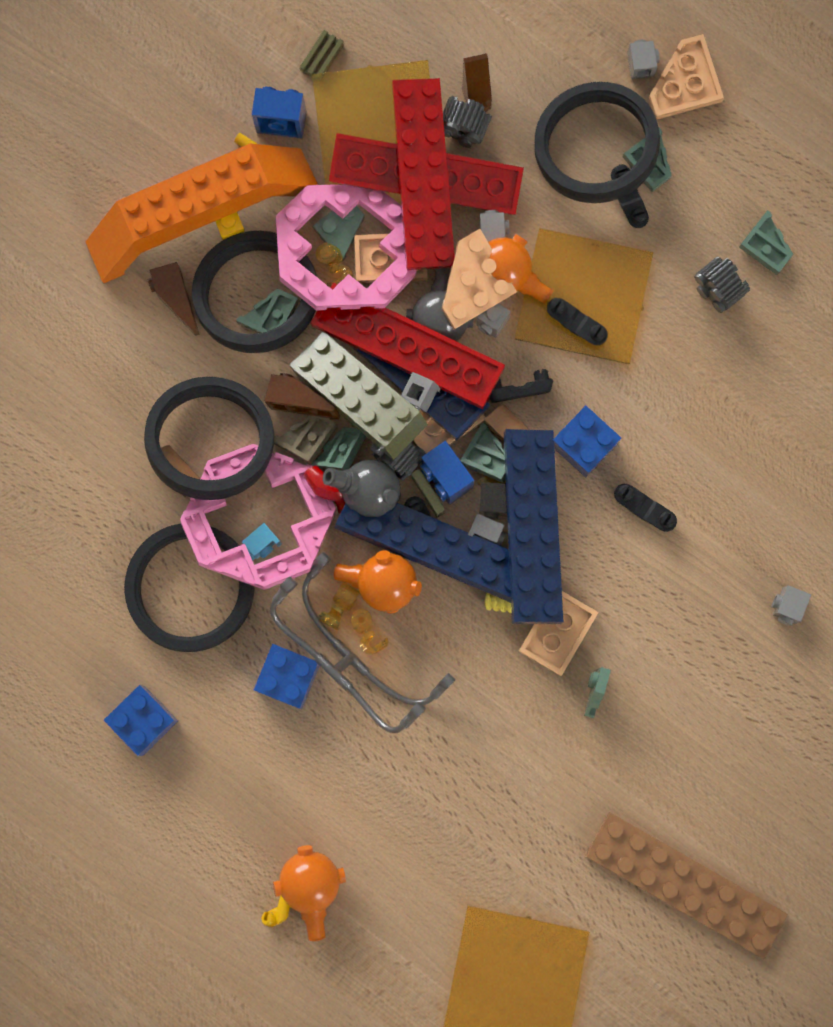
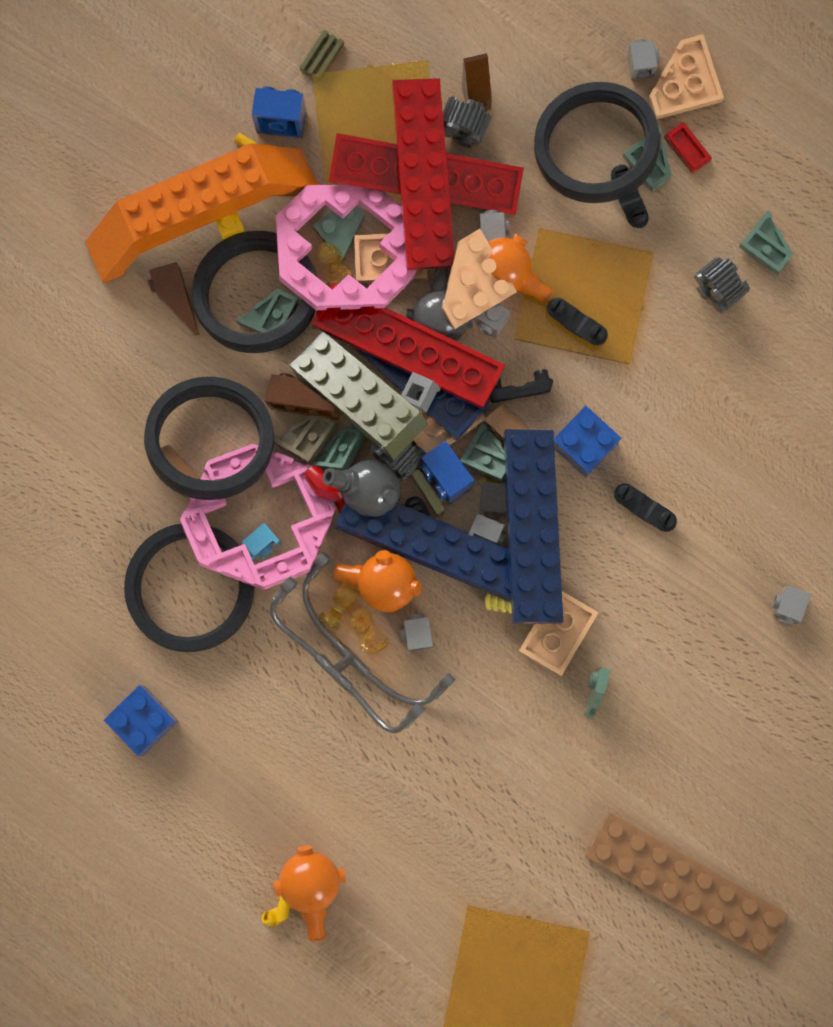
blue brick [254,644,320,709] -> none
none -> light grey brick [400,614,433,652]
none -> red tile [664,122,712,174]

